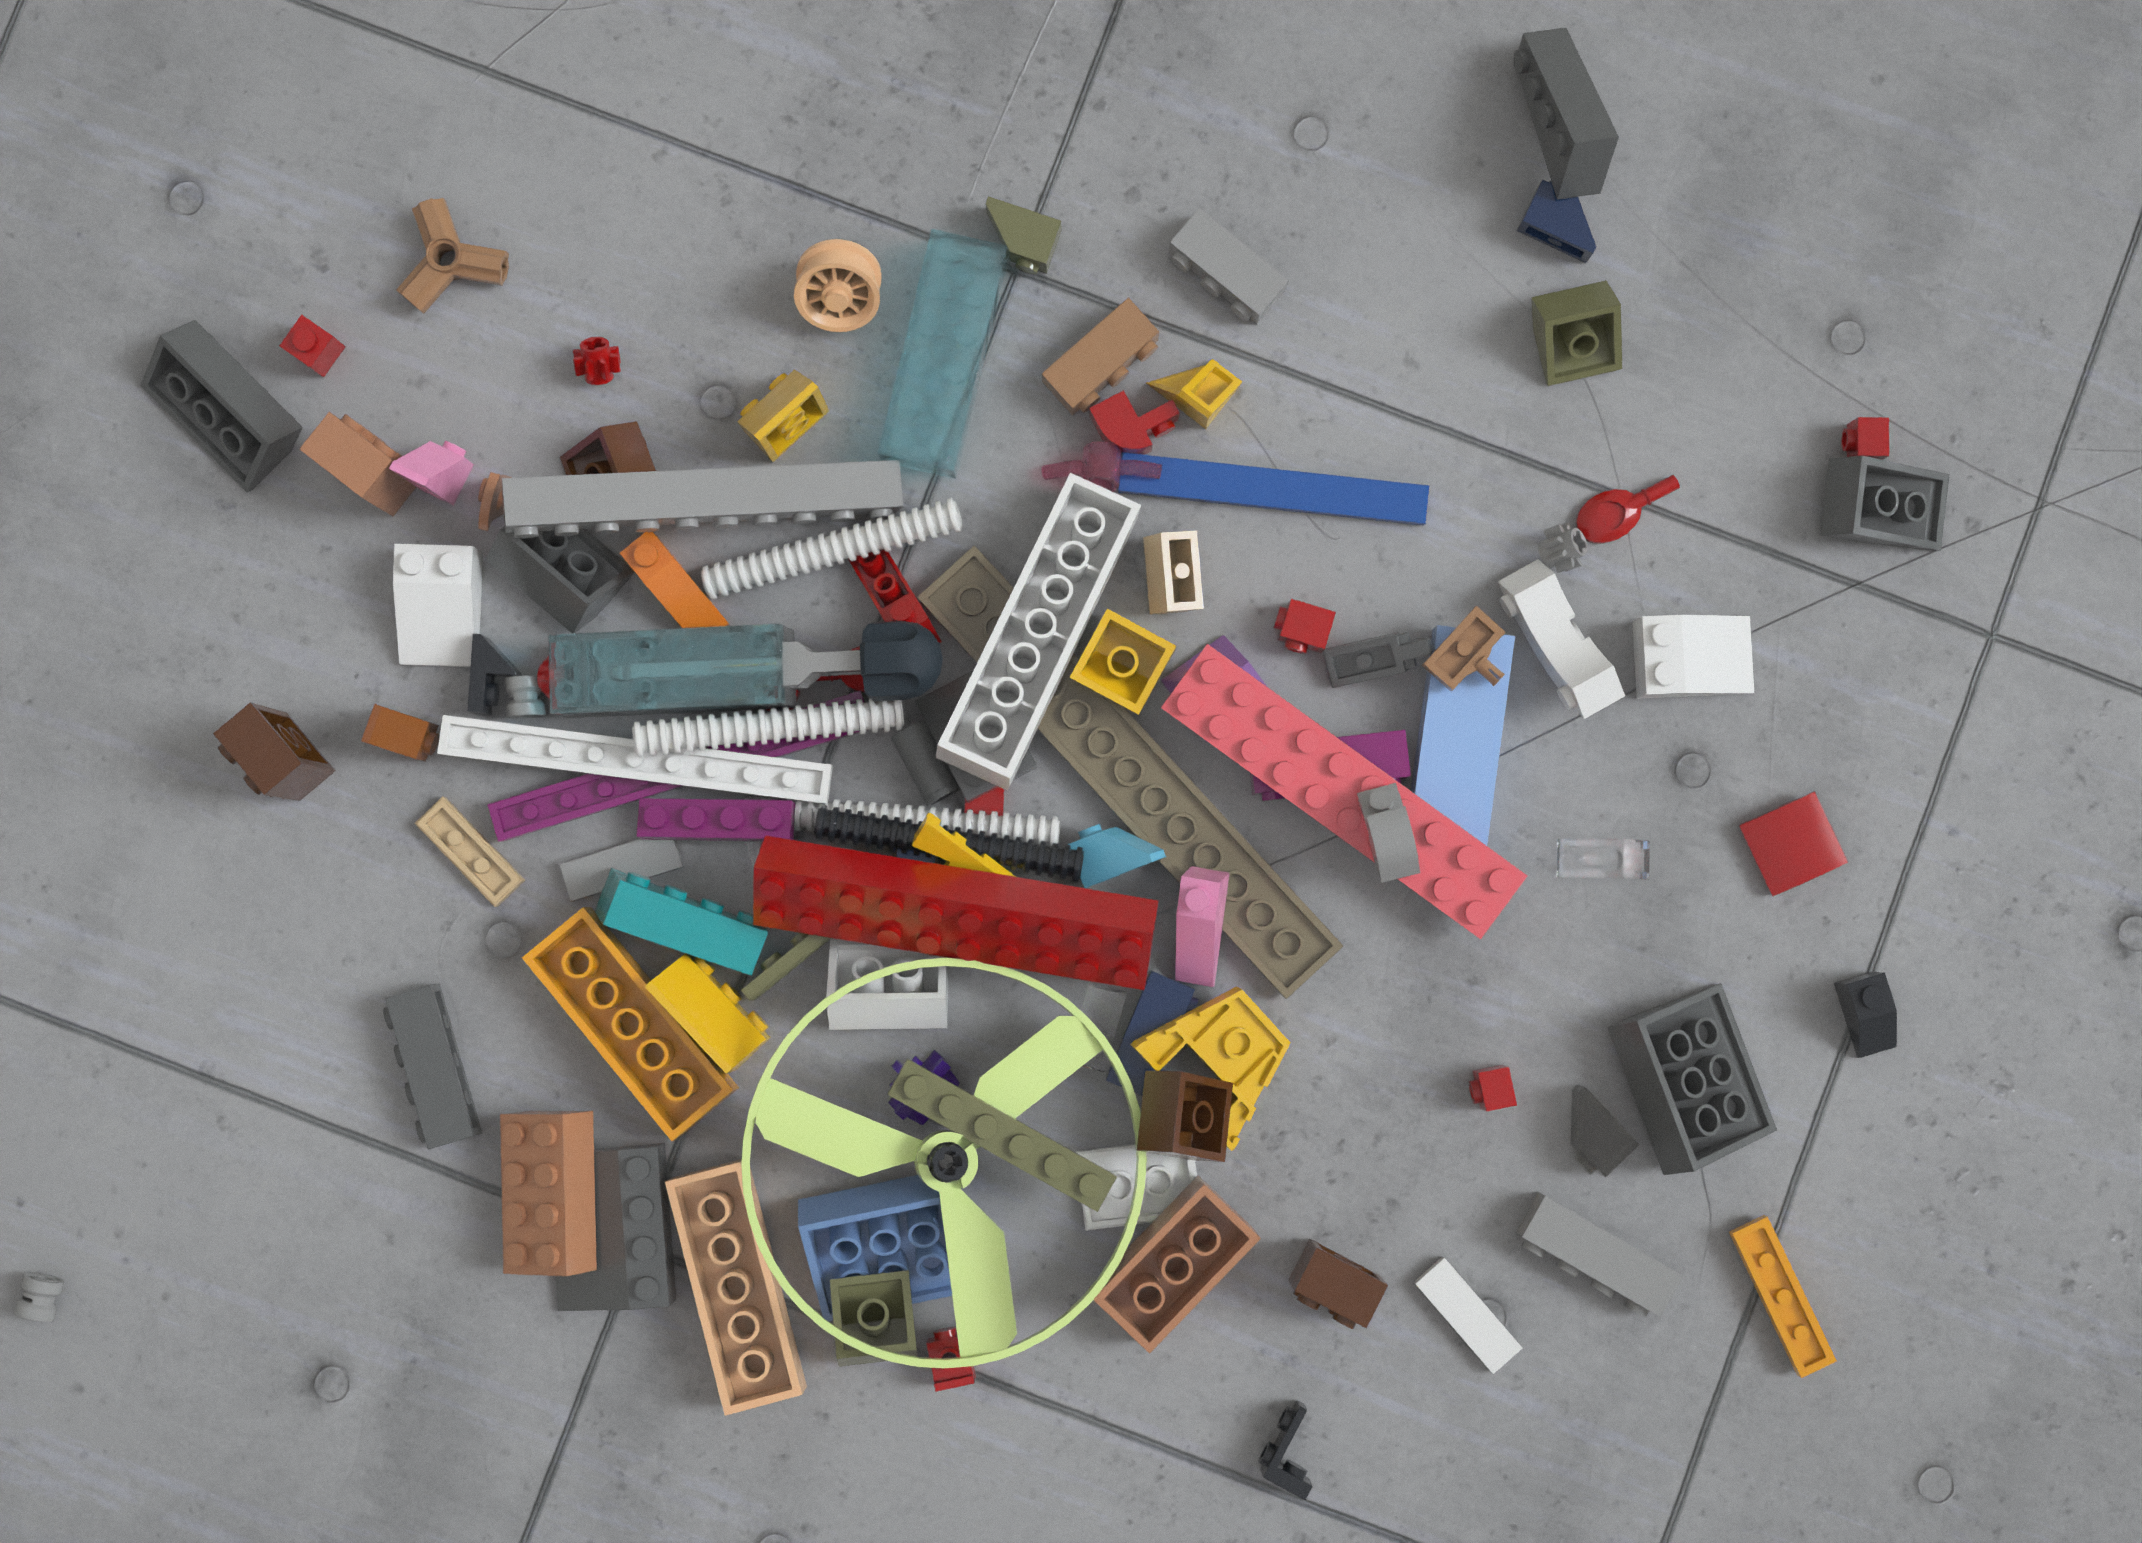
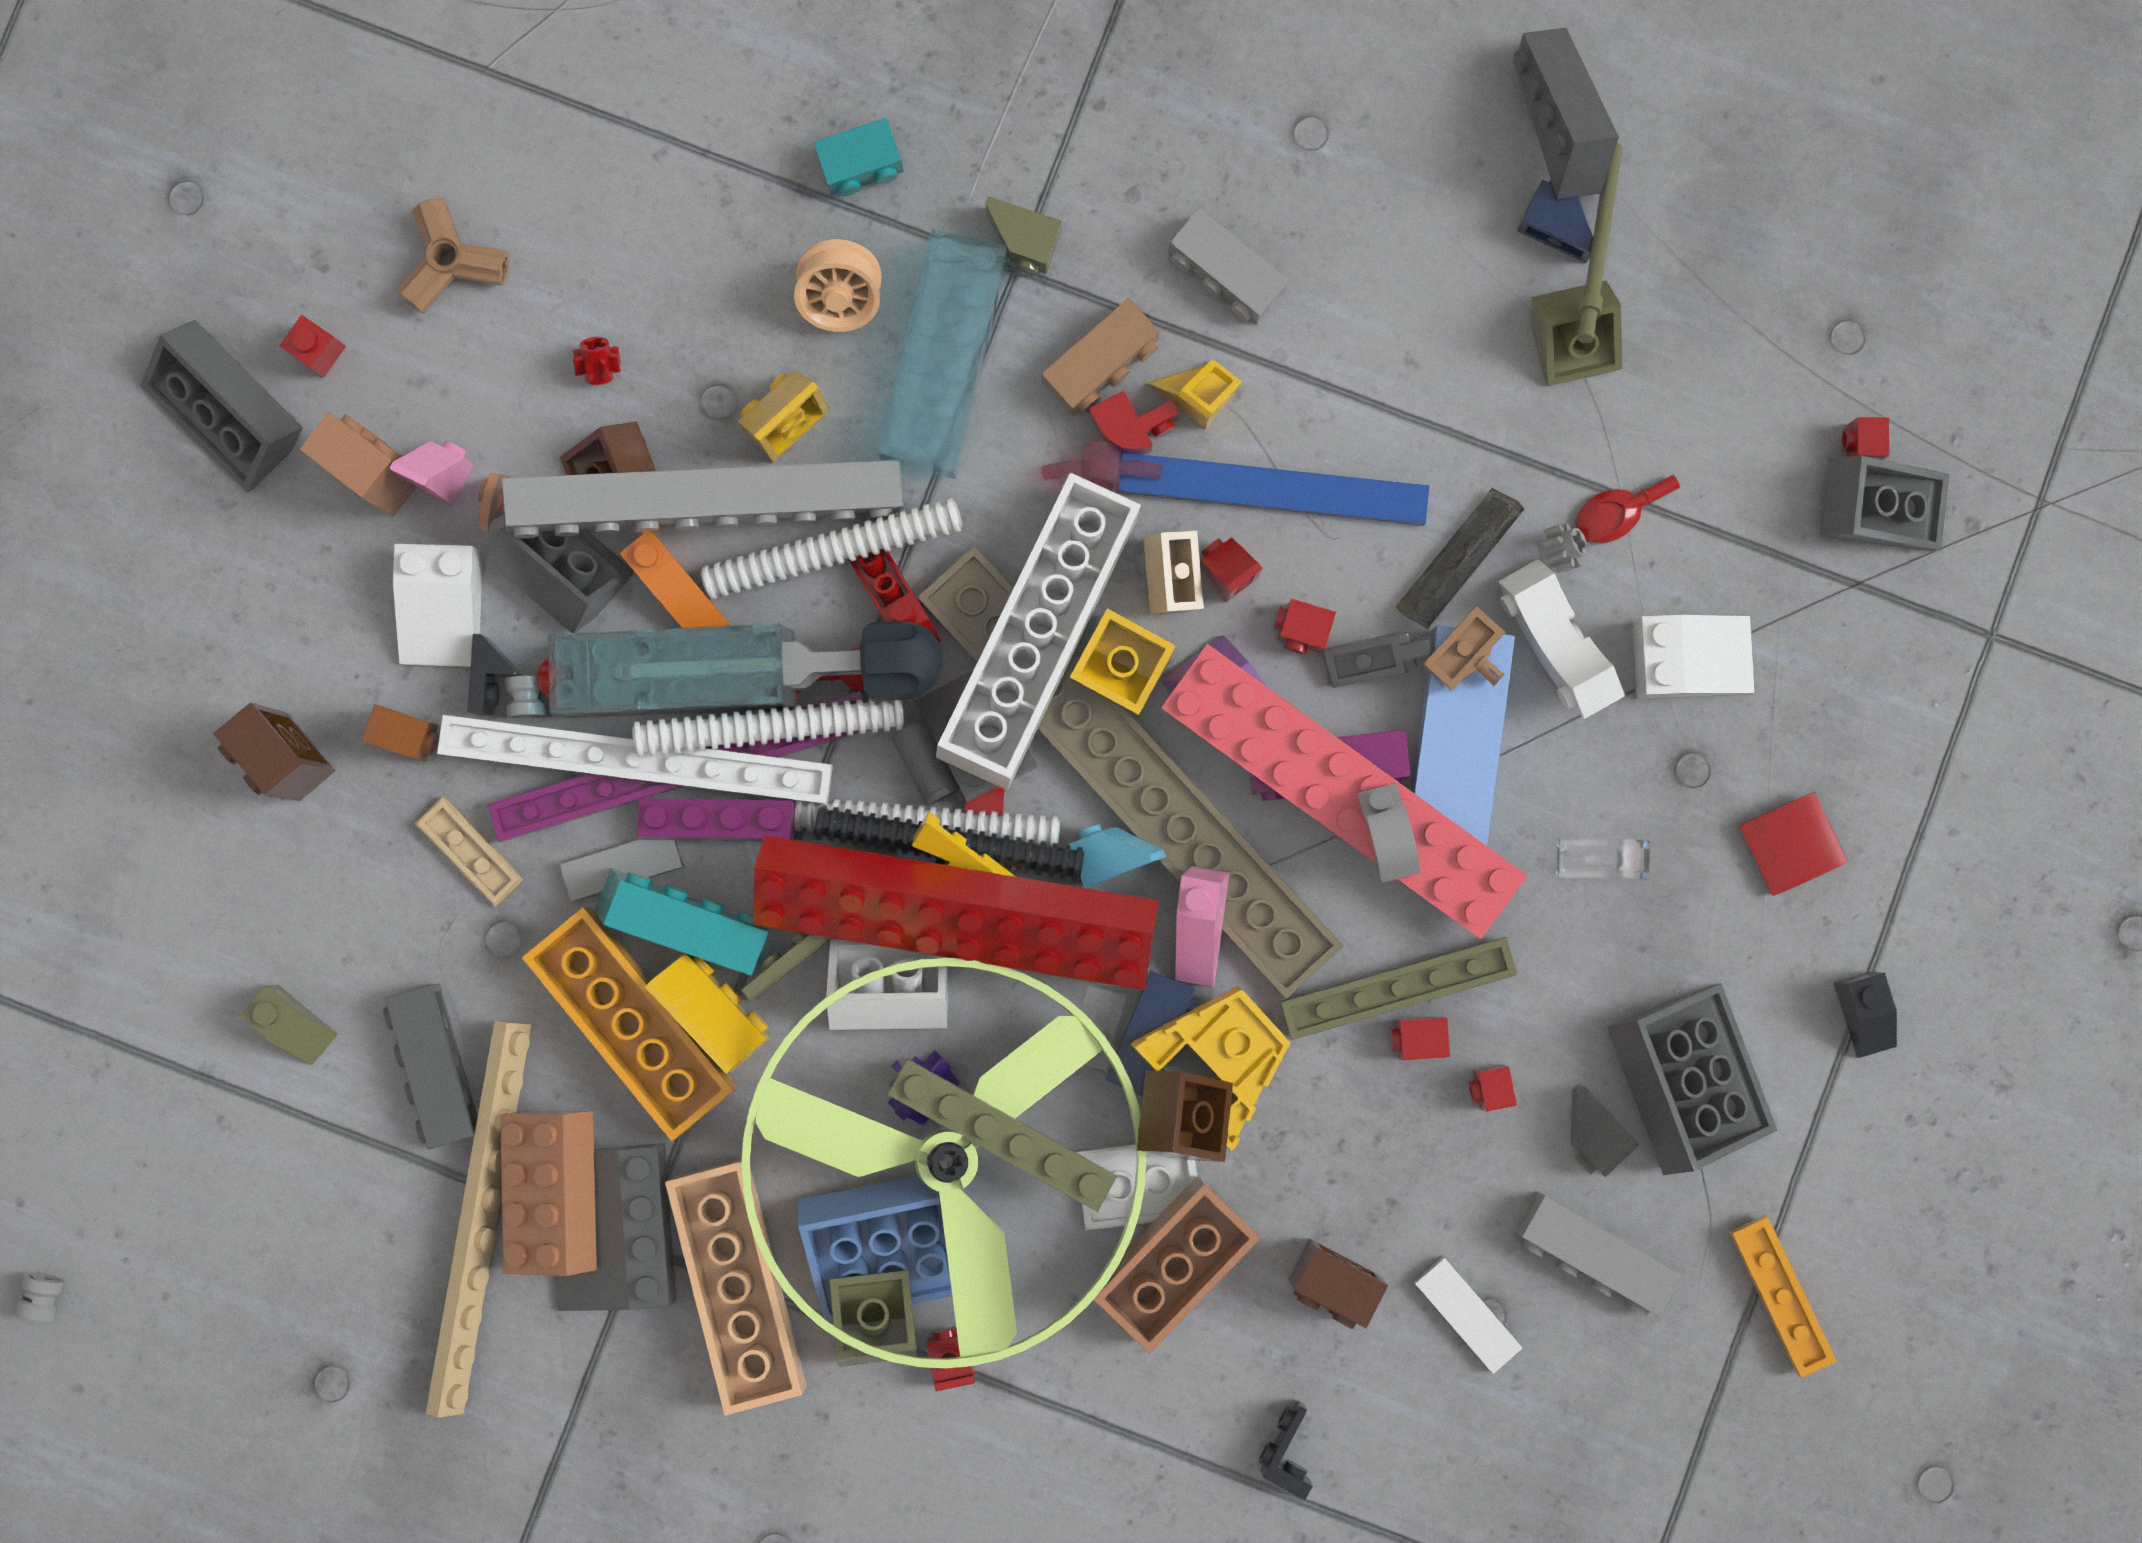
none -> olive slope [239,985,338,1065]
none -> tan plate [426,1020,532,1418]
none -> teal brick [813,118,904,197]
none -> red slope [1200,537,1263,602]
none -> olive plate [1280,937,1517,1040]
none -> red brick [1390,1016,1450,1060]
none -> clear smoke plate [1396,488,1525,629]
none -> olive bar [1577,143,1623,343]

